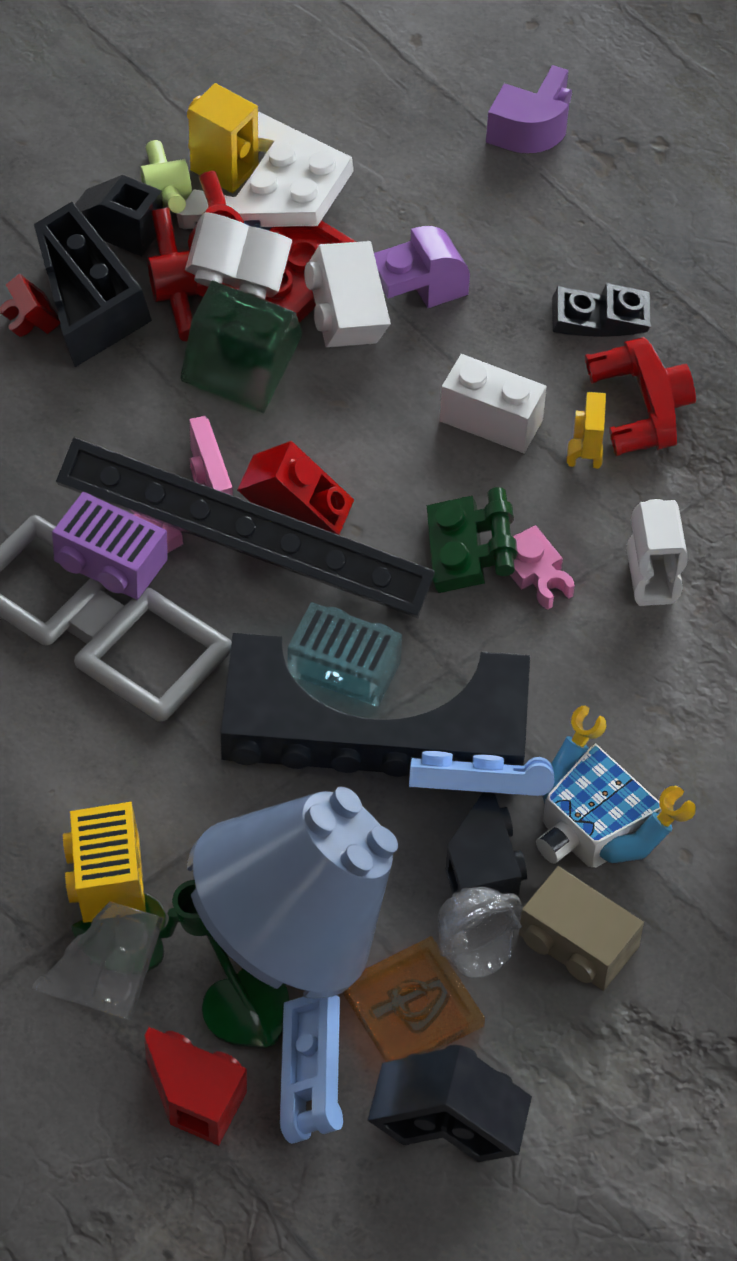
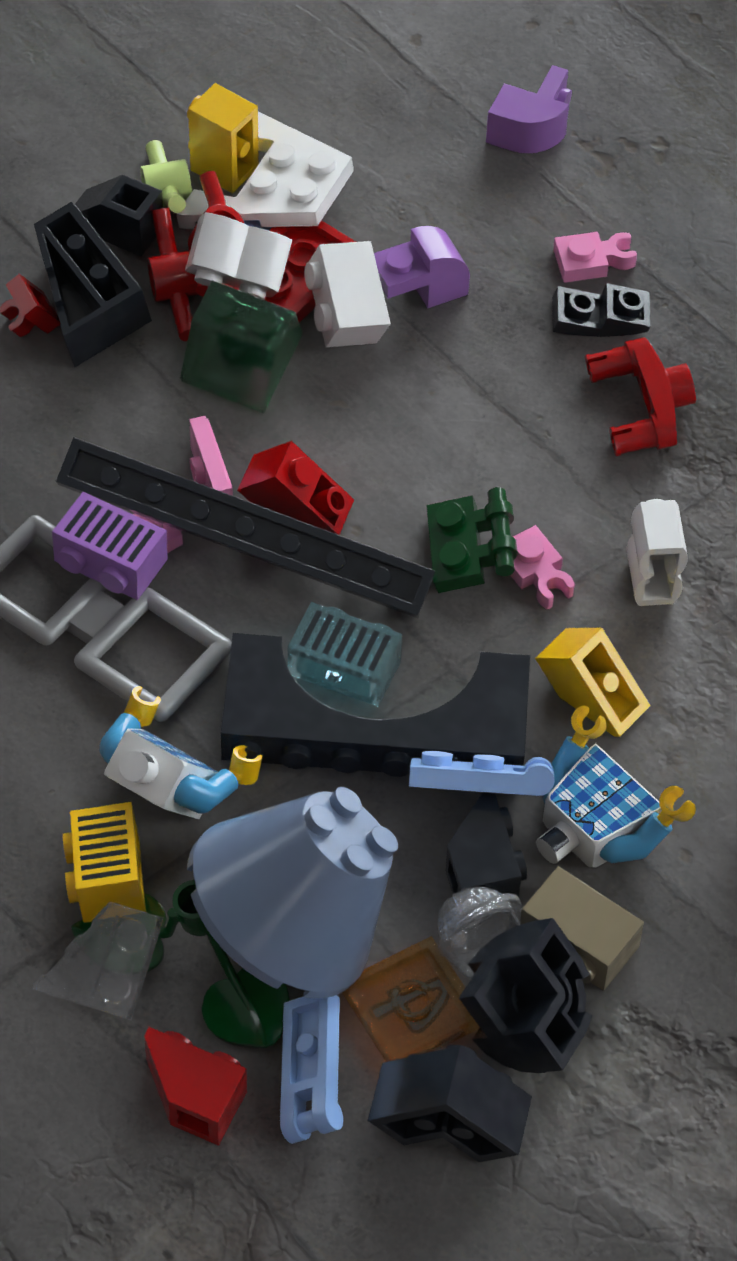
white brick [440,354,547,453] -> none
yellow plate [567,392,606,469] -> none
none -> torso [99,686,262,819]
none -> black brick [459,918,592,1073]
none -> yellow slope [535,628,651,737]
none -> bright pink plate [553,232,637,283]

